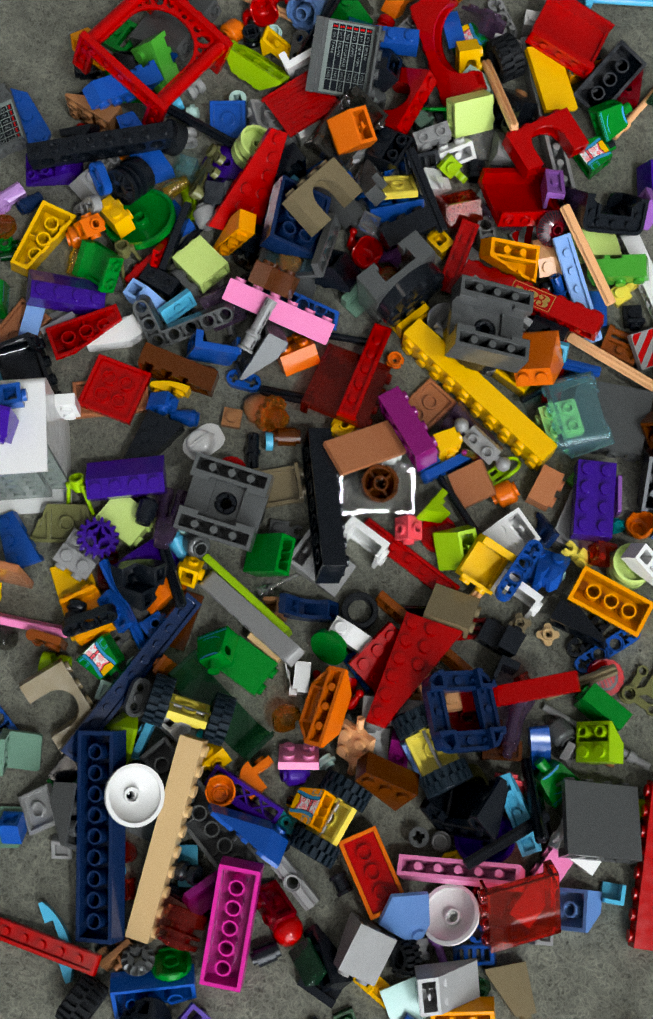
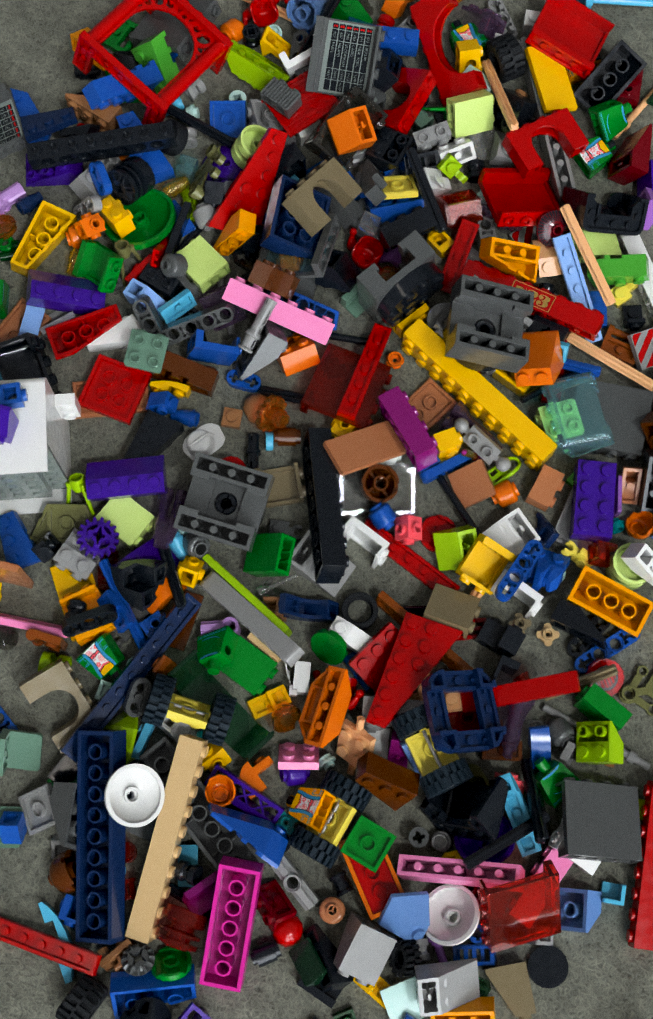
black brick [134,497,158,527] -> none
lime slope [416,488,451,523] -> none
blue slope [443,11,465,50] -> none
medium lavender panel [540,169,566,209] -> none
blue axle [549,273,568,299] -> none
none -> dark blue wing [20,107,78,143]
none -> black brick [31,531,62,564]
none -> reddish brown cylinder [48,849,76,893]
none -> blue bracket [58,894,76,928]
none -> sand green bracket [124,329,169,374]
none -> dark grey head [160,253,188,278]
none -> lavender piece [200,617,241,635]
none -> yellow slope [246,684,292,721]
none -> dark grey brick [260,77,302,119]
none -> nougat head [319,897,346,924]
none -> green plate [340,815,397,873]
none -> blue head [368,502,396,531]
none -> black tile [527,945,568,988]
none -> dark red slope [607,123,653,186]
none -> nougat slope [620,466,643,505]

